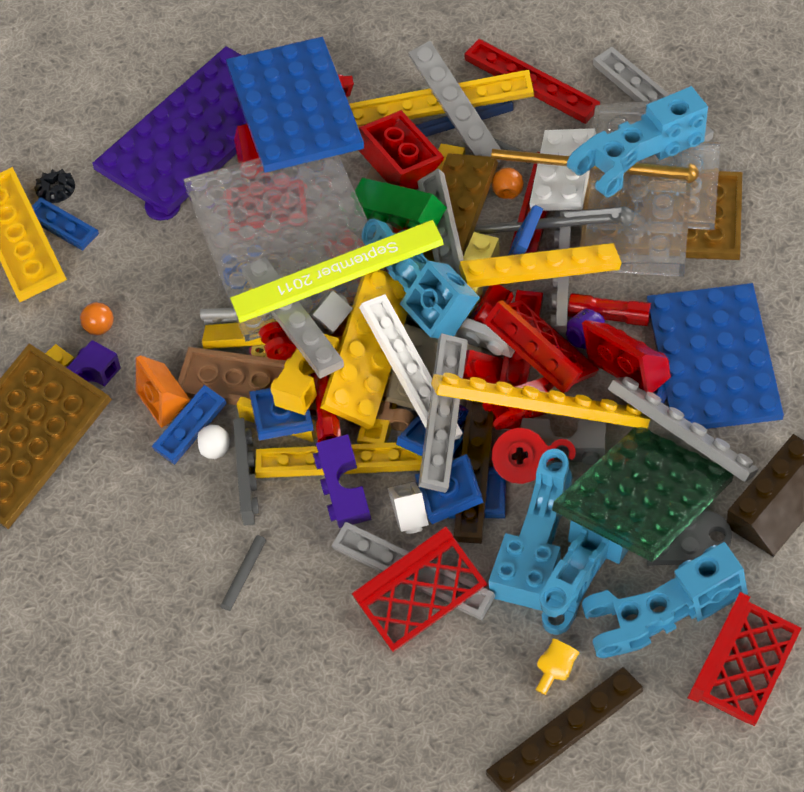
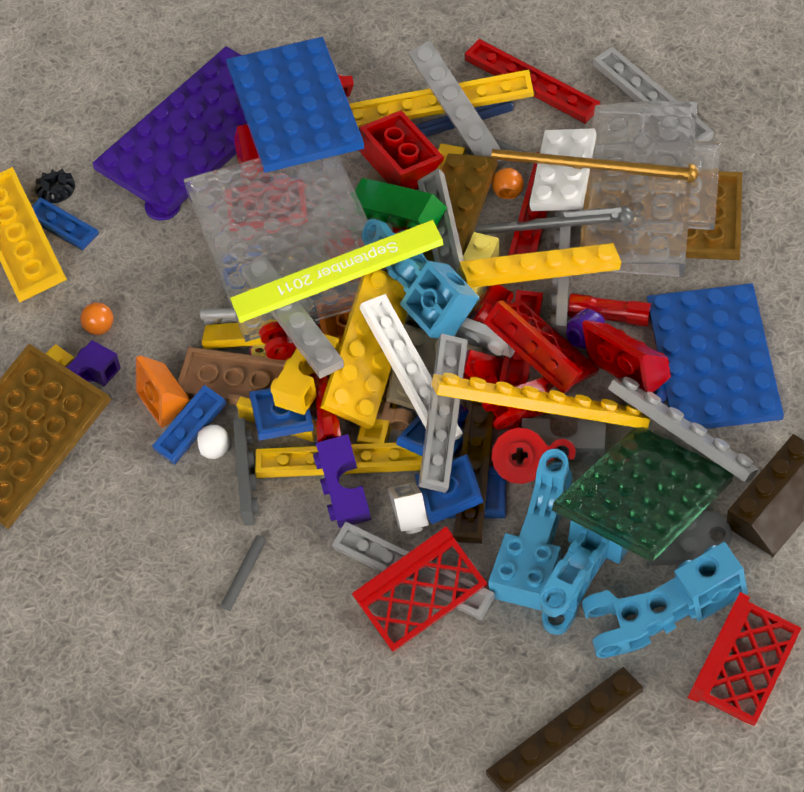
light grey brick [309,291,353,335] -> none
blue tile [507,205,543,256] -> none
yellow piece [535,638,580,695] -> none
dark azure brick [567,86,708,197] -> none

